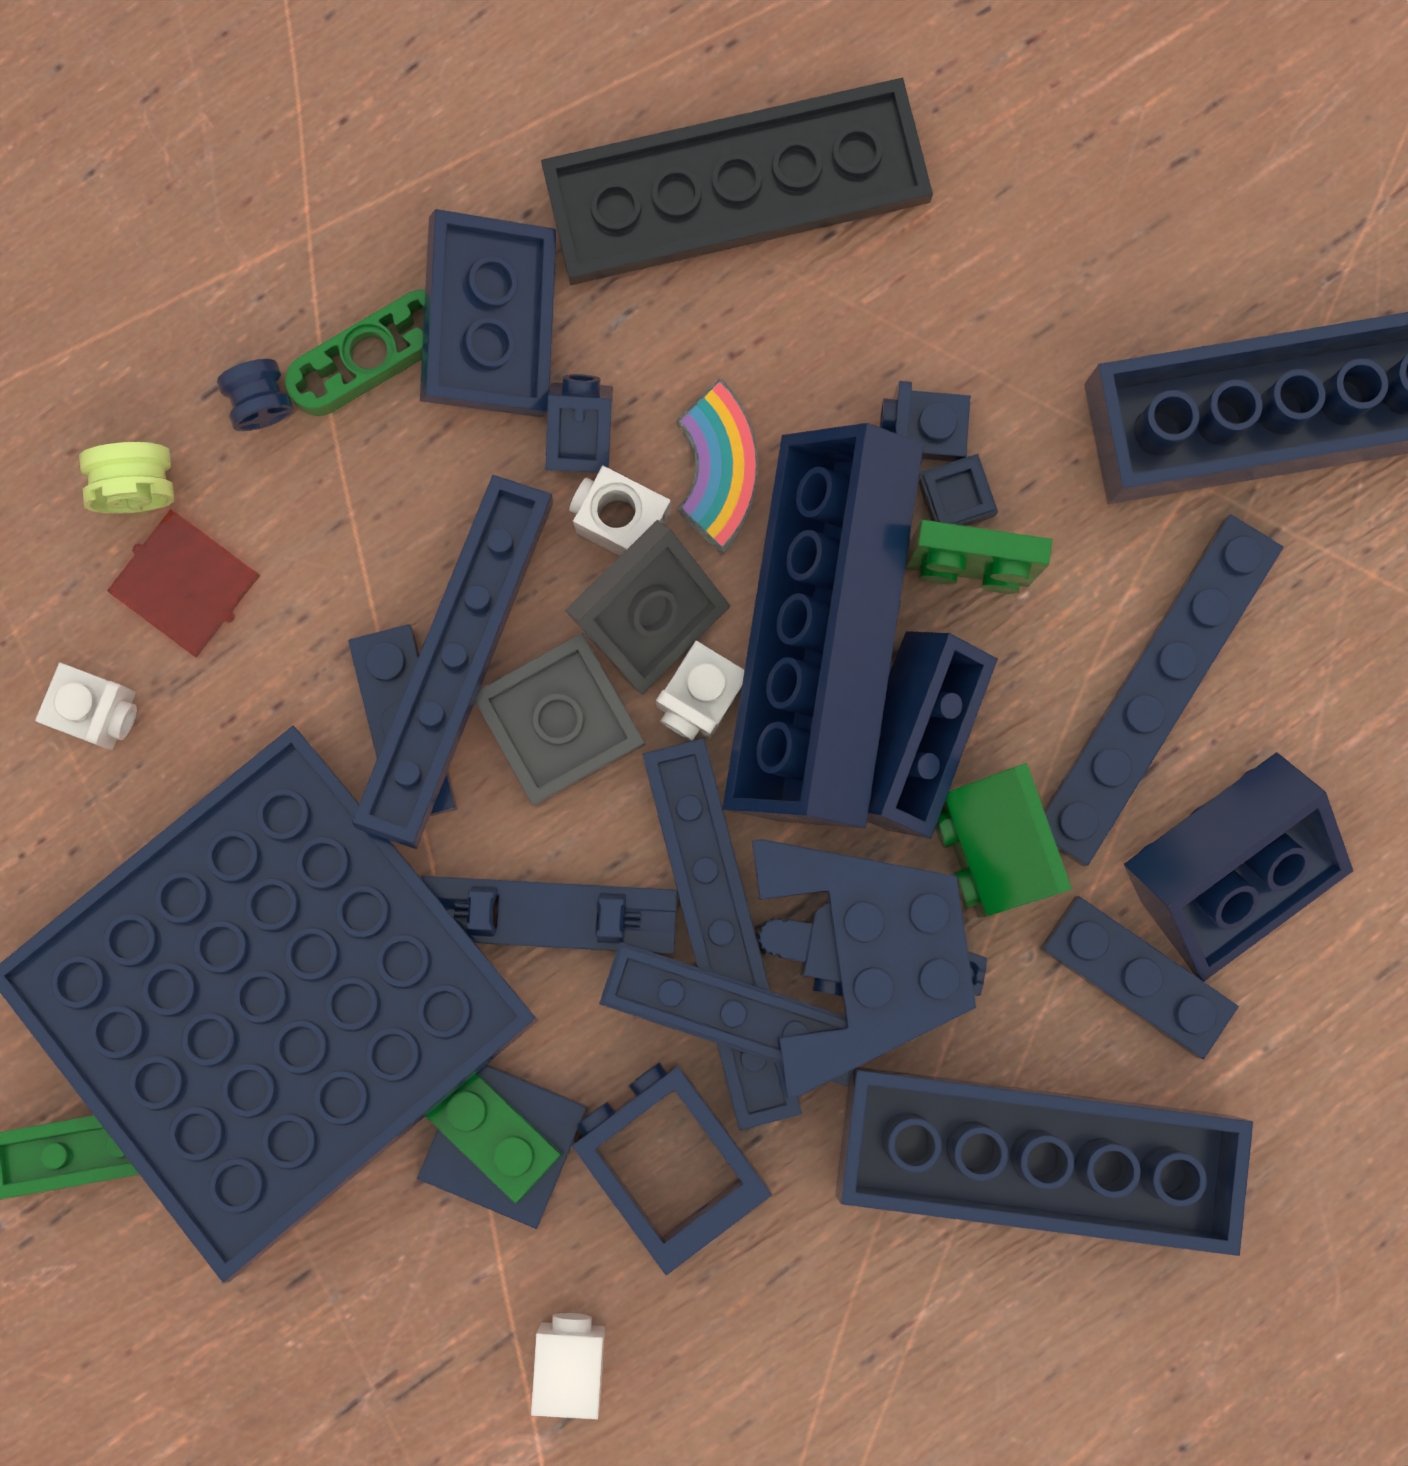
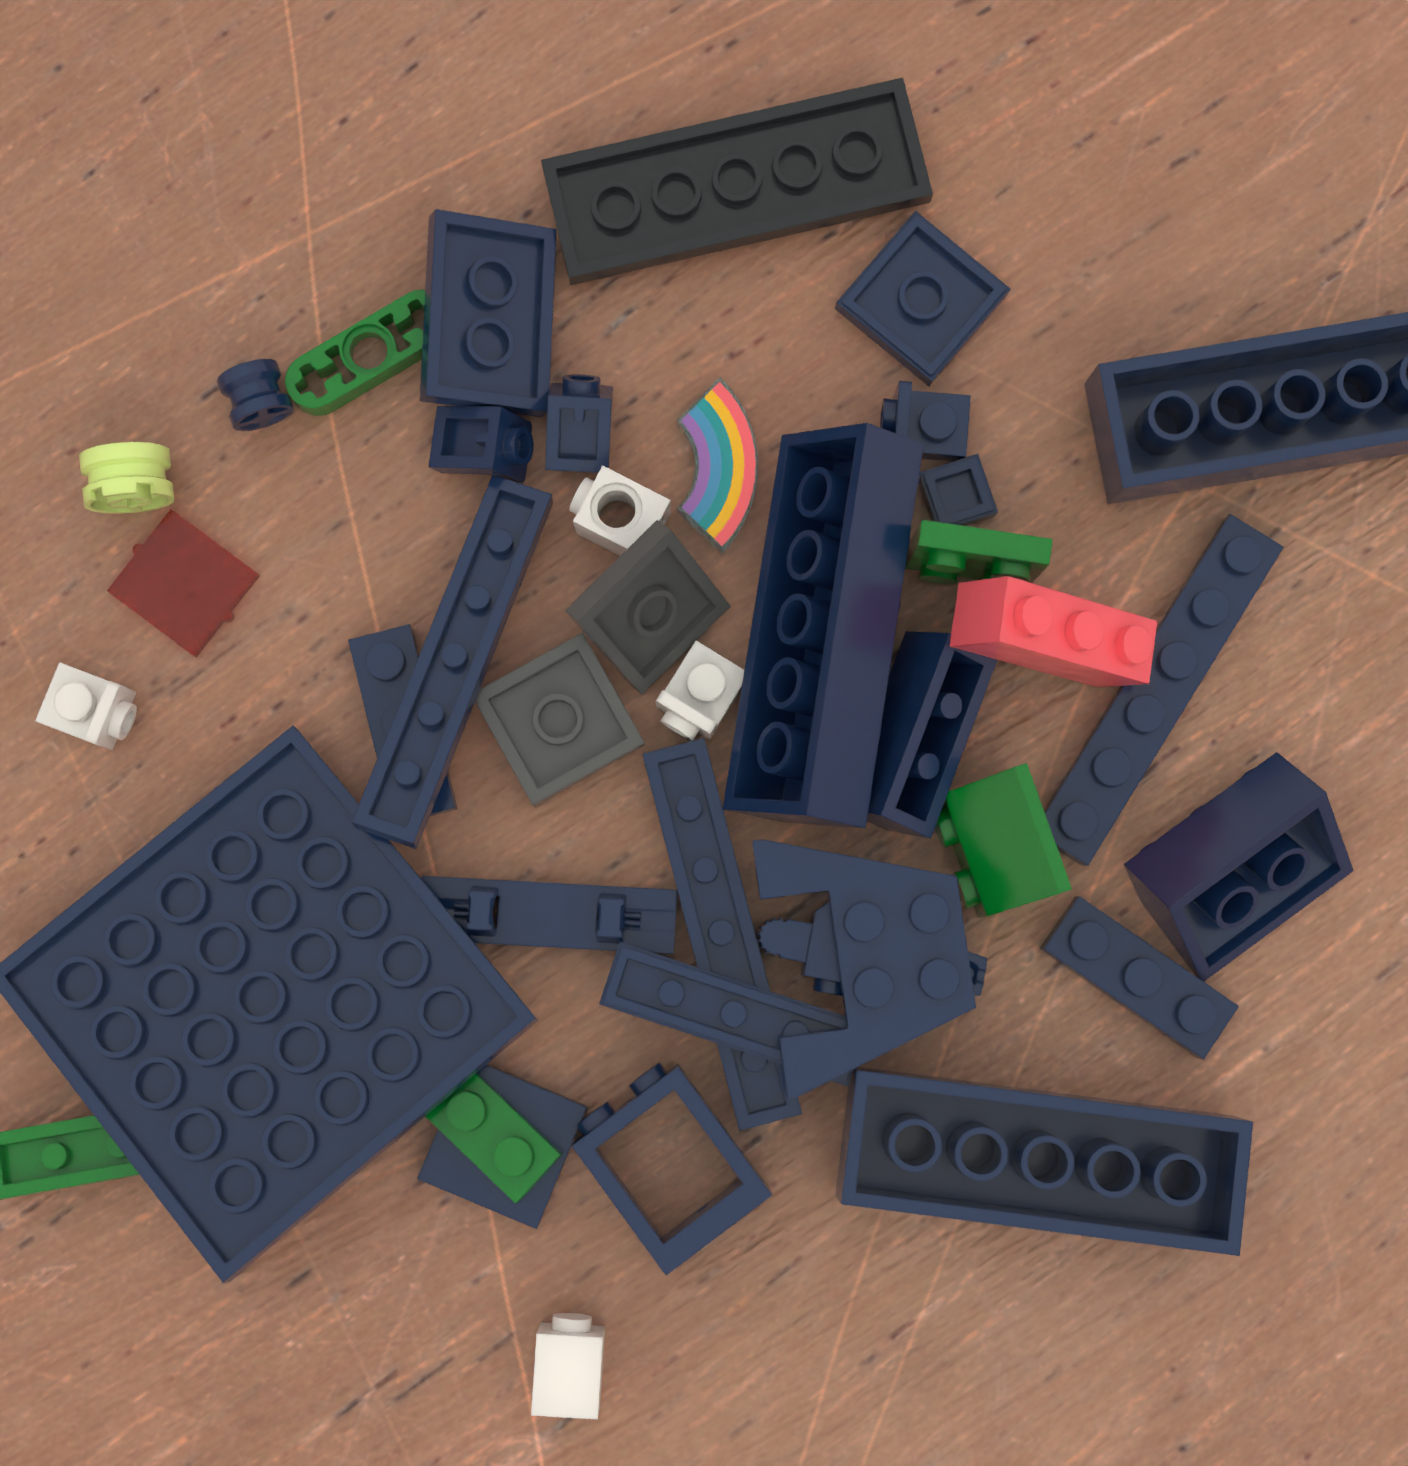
none -> dark blue bracket [428,406,534,483]
none -> dark blue tile [835,211,1011,387]
none -> coral brick [949,576,1158,687]

